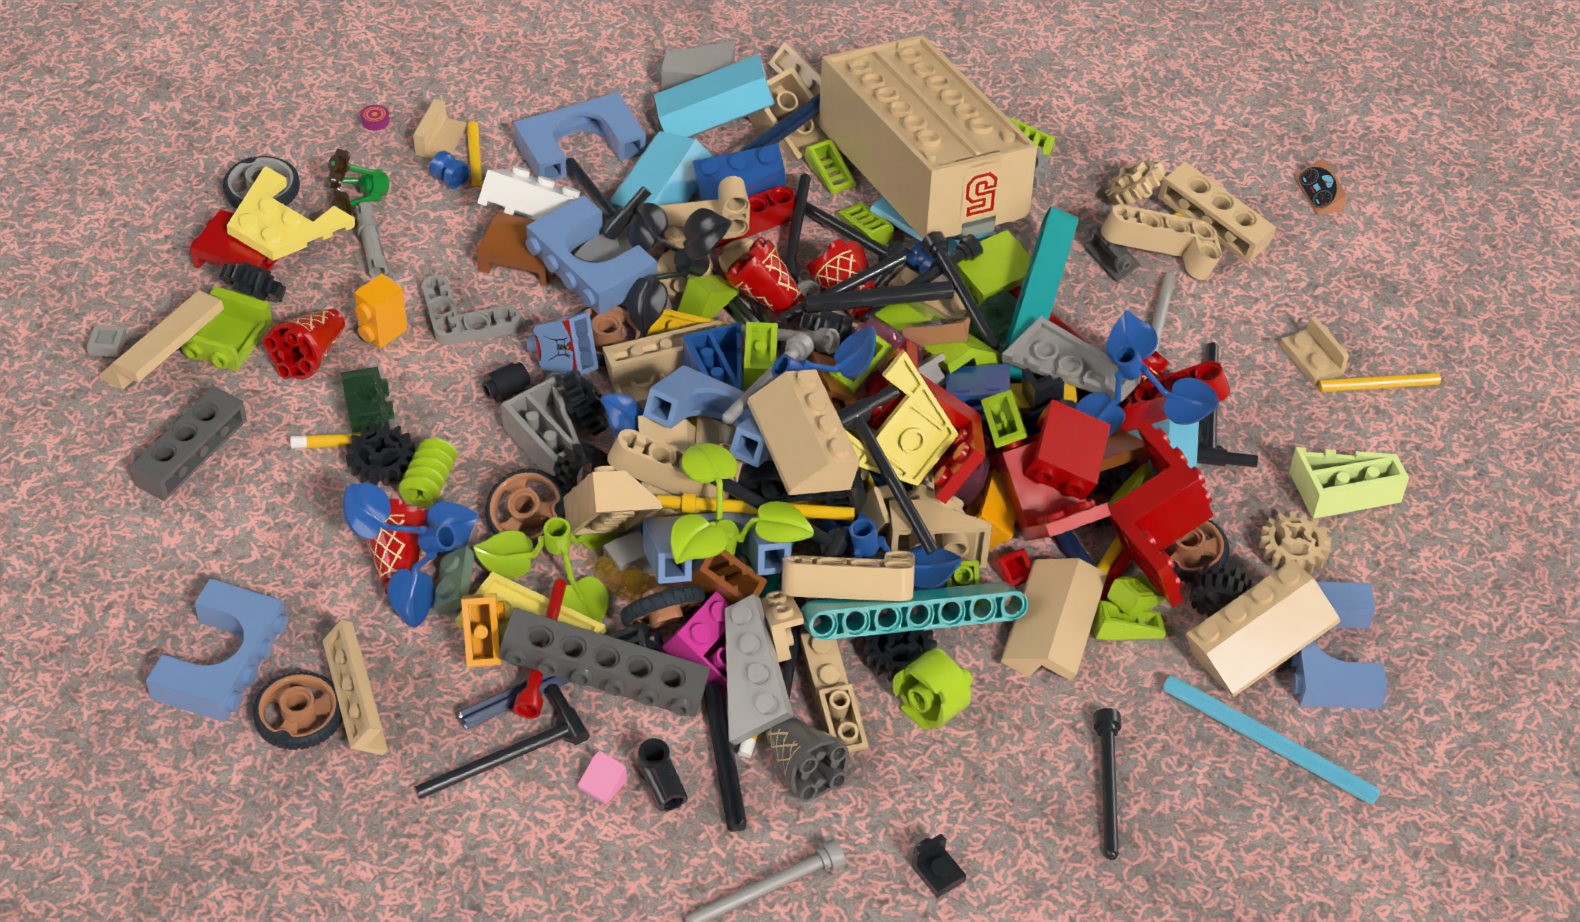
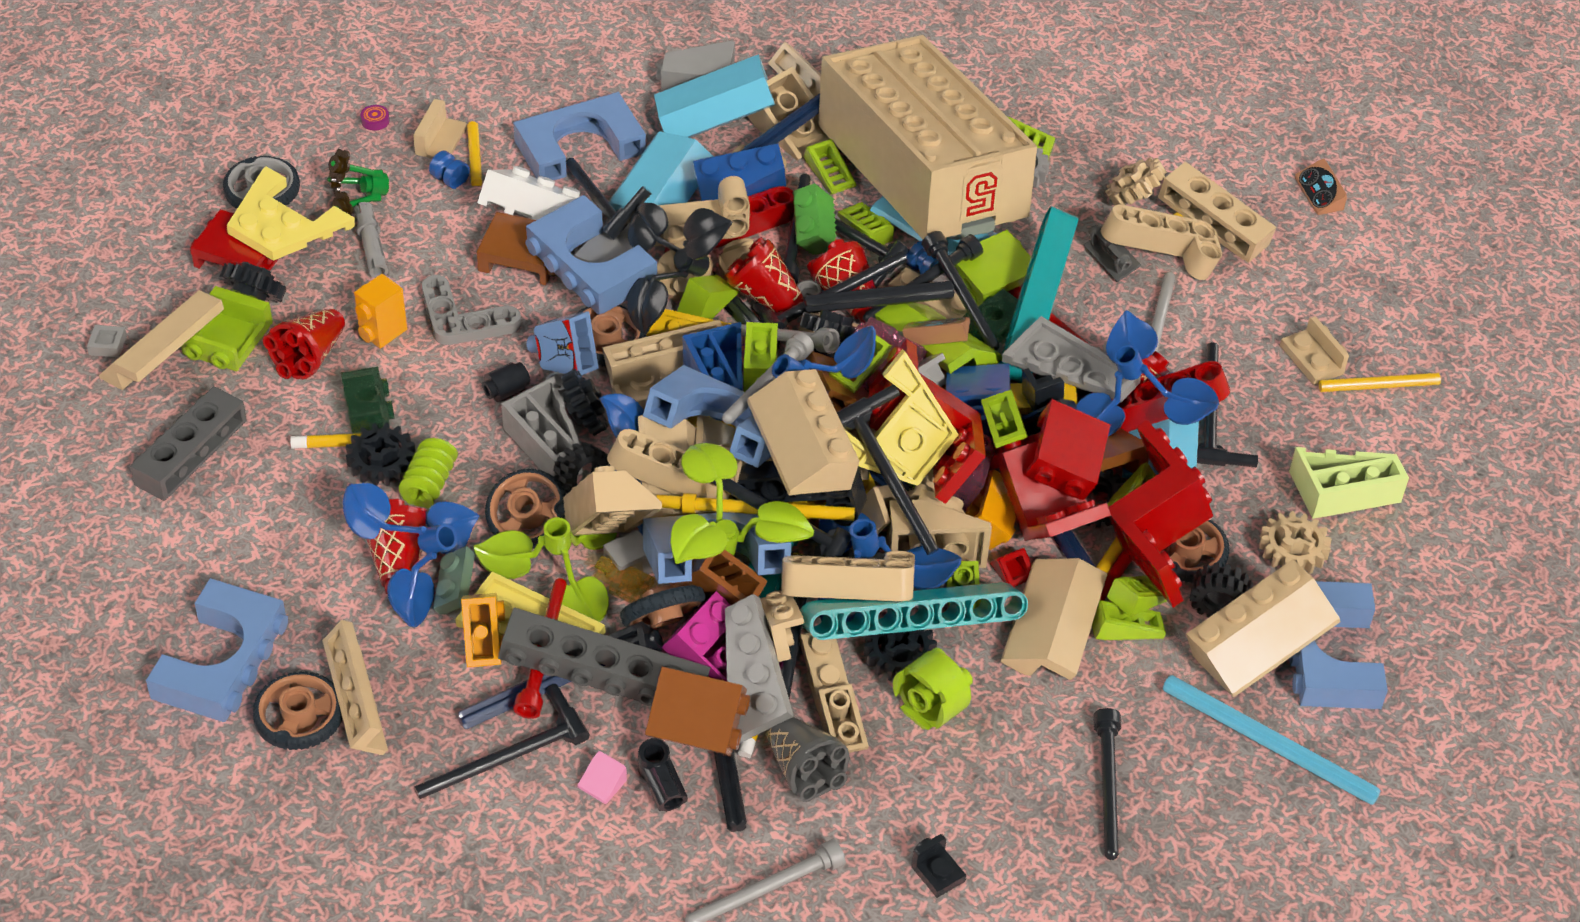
none -> dark orange panel [645,667,750,756]
none -> bright green brick [793,183,837,255]

